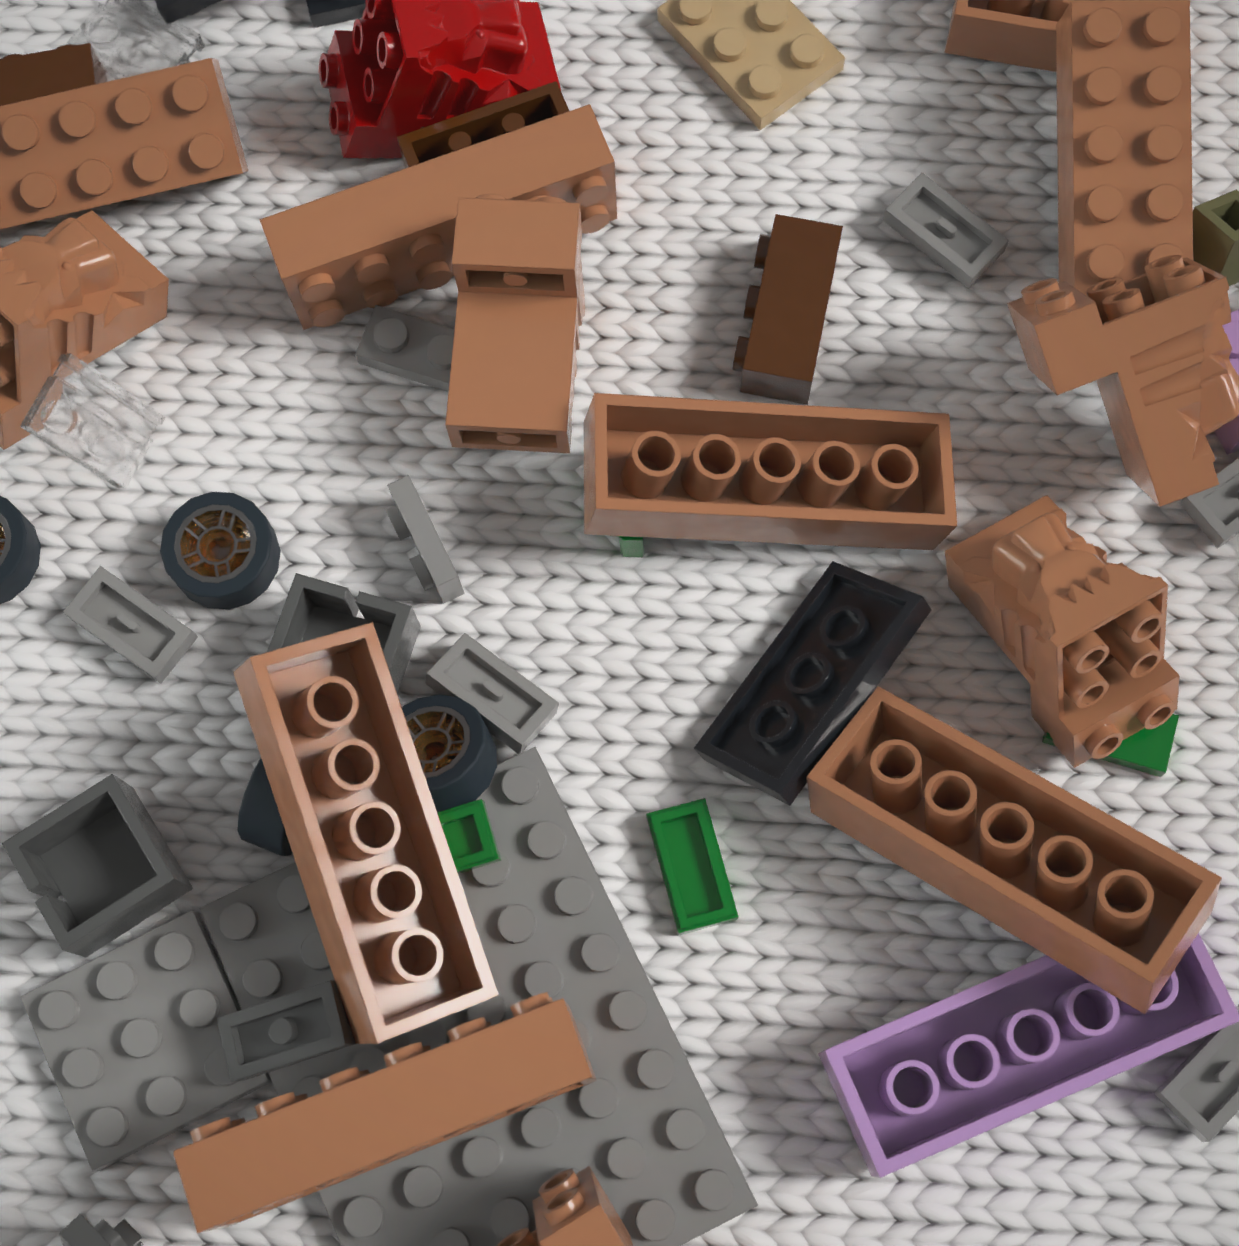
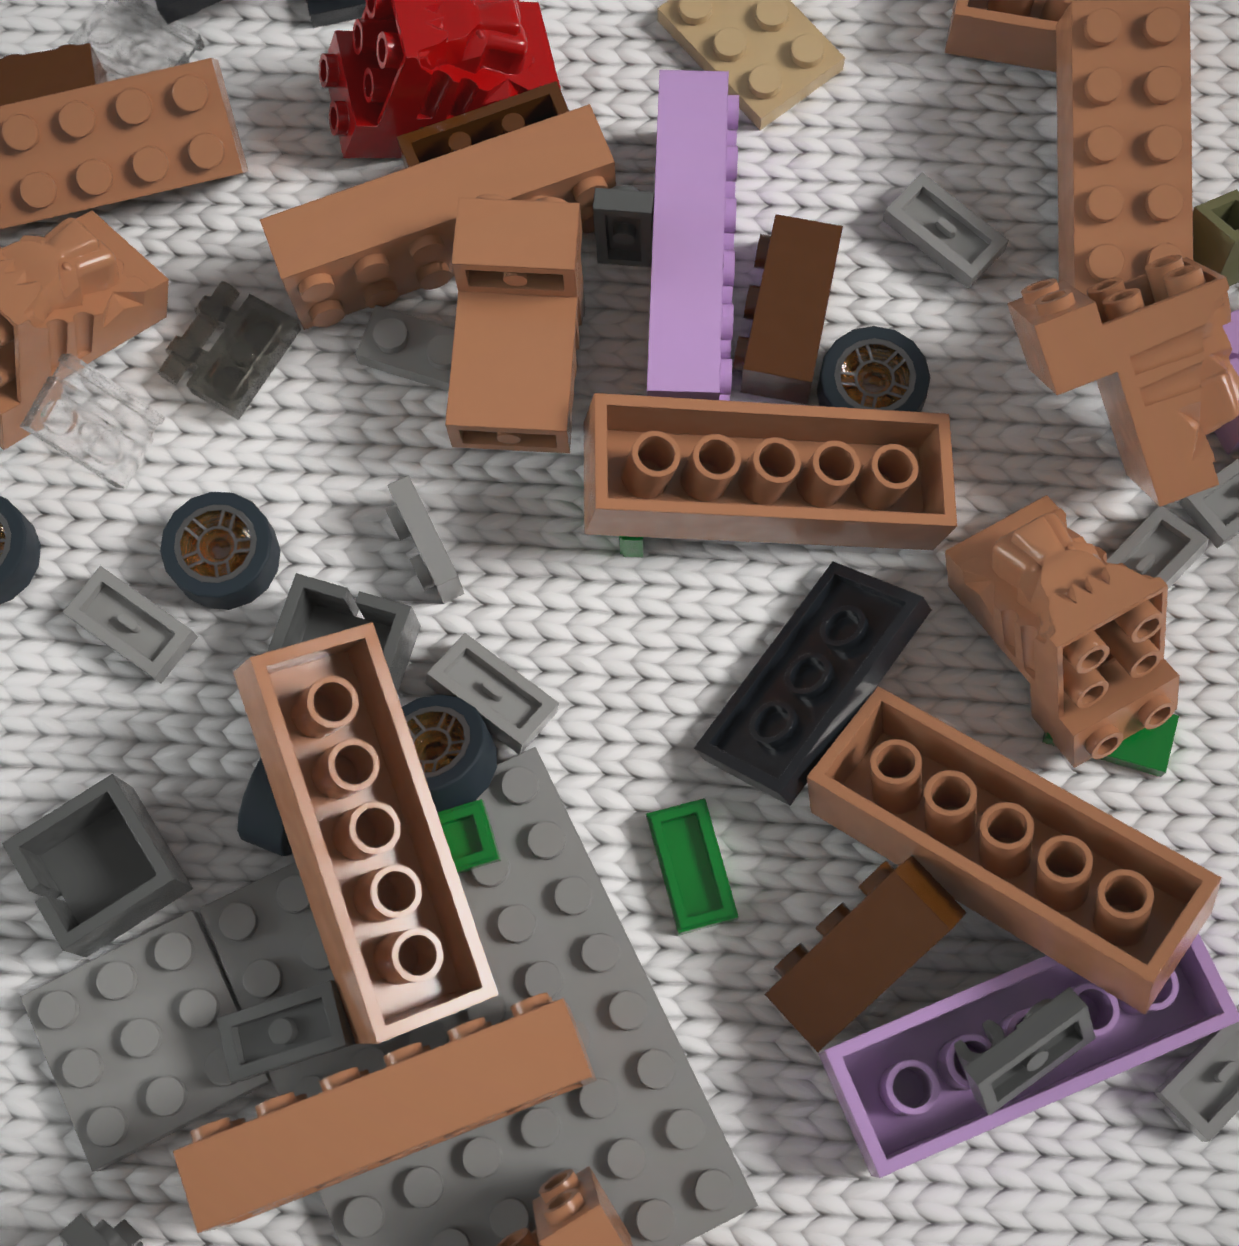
none -> clear smoke plate [157,281,301,420]
none -> dark grey plate [593,185,654,268]
none -> lavender brick [647,70,739,401]
none -> reddish brown brick [765,855,967,1053]
none -> wheel [816,326,931,412]
none -> dark grey plate [954,987,1096,1116]
none -> light grey plate [1107,506,1209,589]

